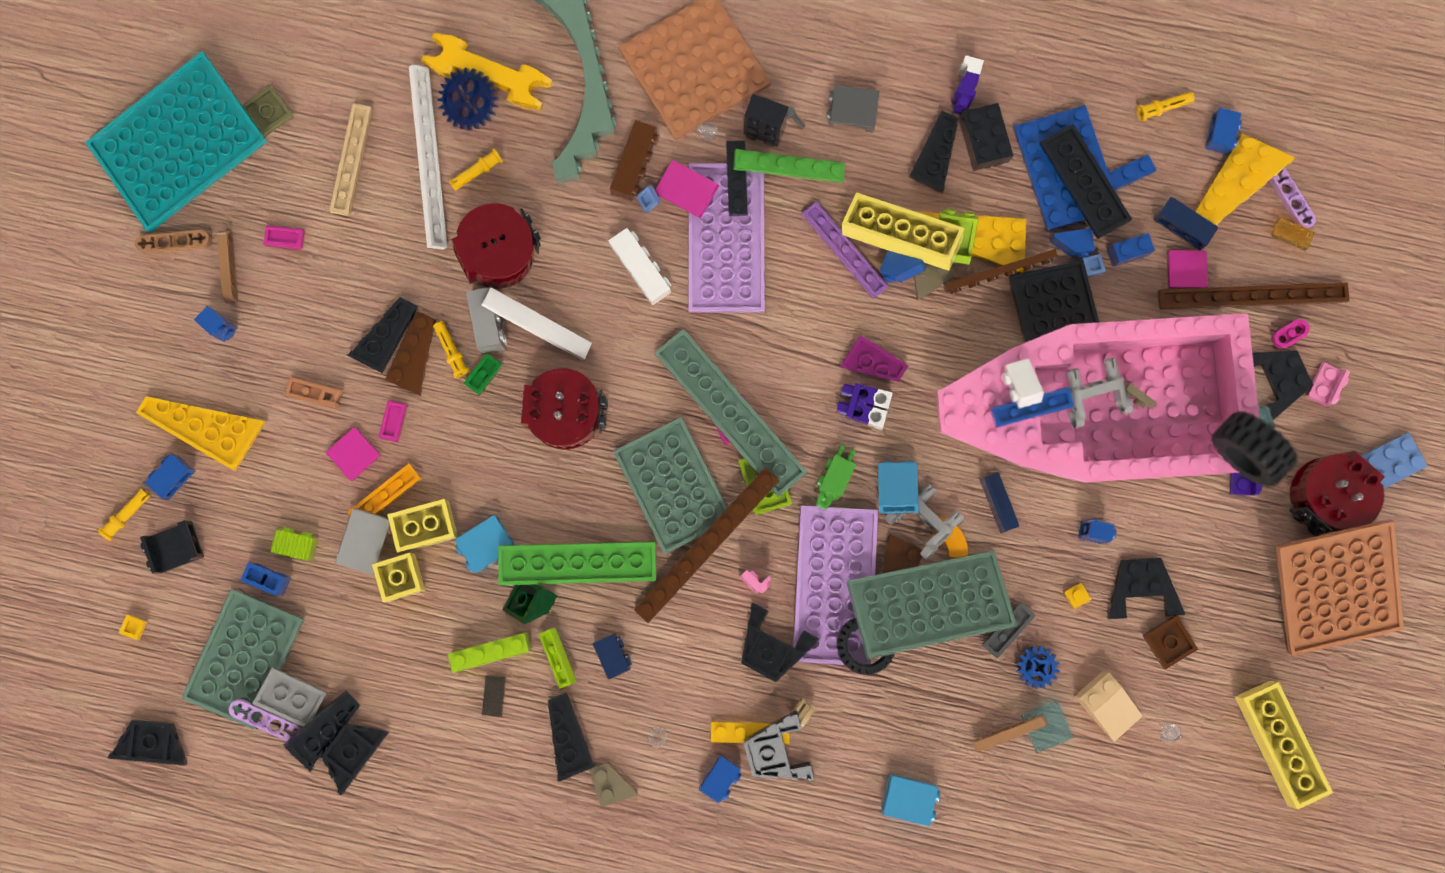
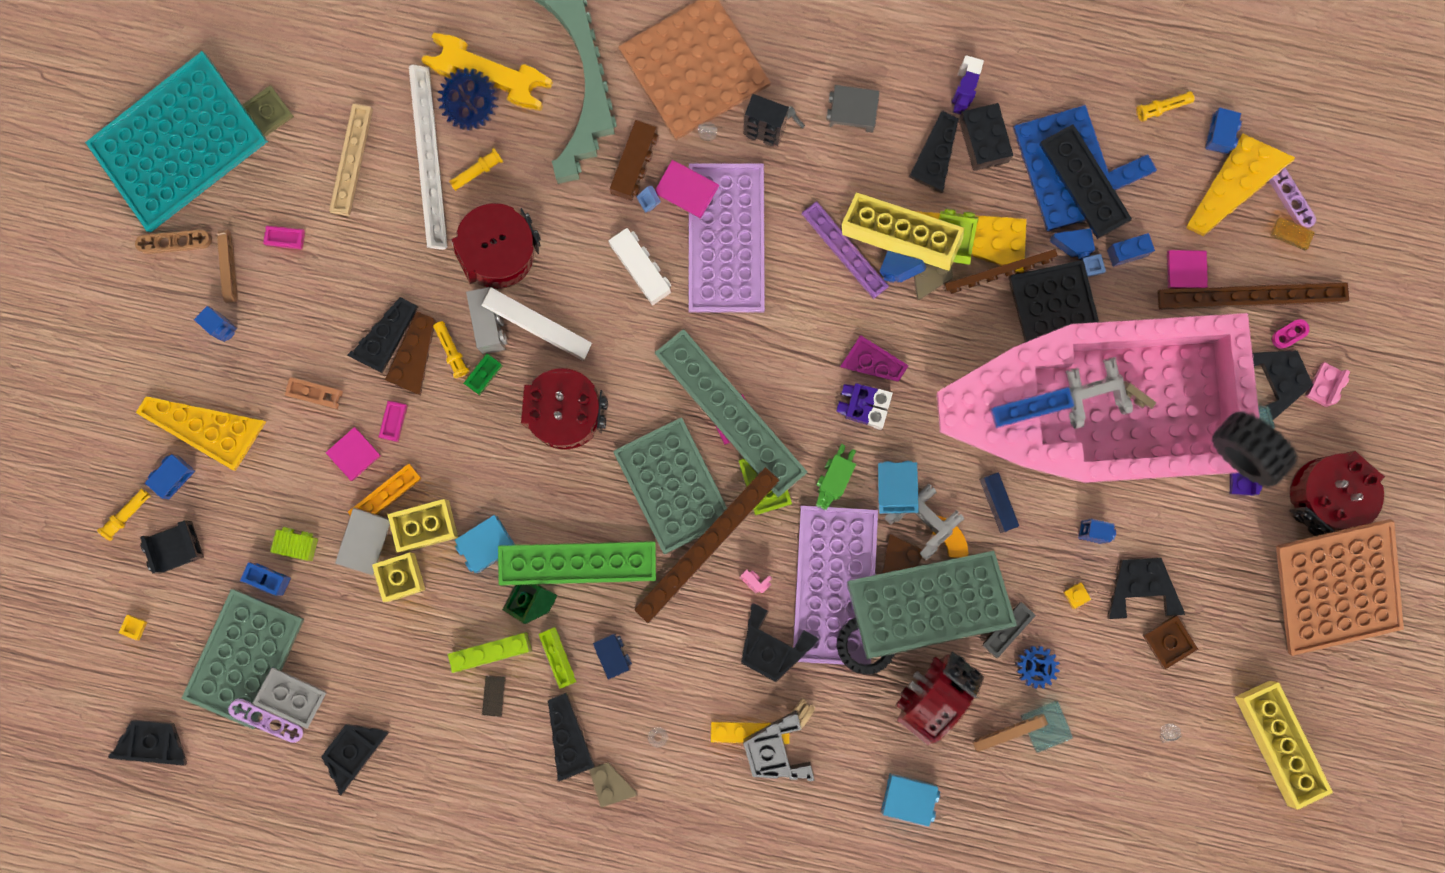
black wing [283,690,360,772] -> none
blue brick [699,754,742,803] -> none
black plate [726,141,748,216] -> none
bright green plate [733,149,845,183] -> none
white brick [1002,358,1044,408] -> none
tan slope [1074,671,1142,742] -> none
dark blue panel [1153,197,1218,250] -> none
medium blue plate [1361,432,1428,489] -> none
none -> dark red piece [895,651,984,746]

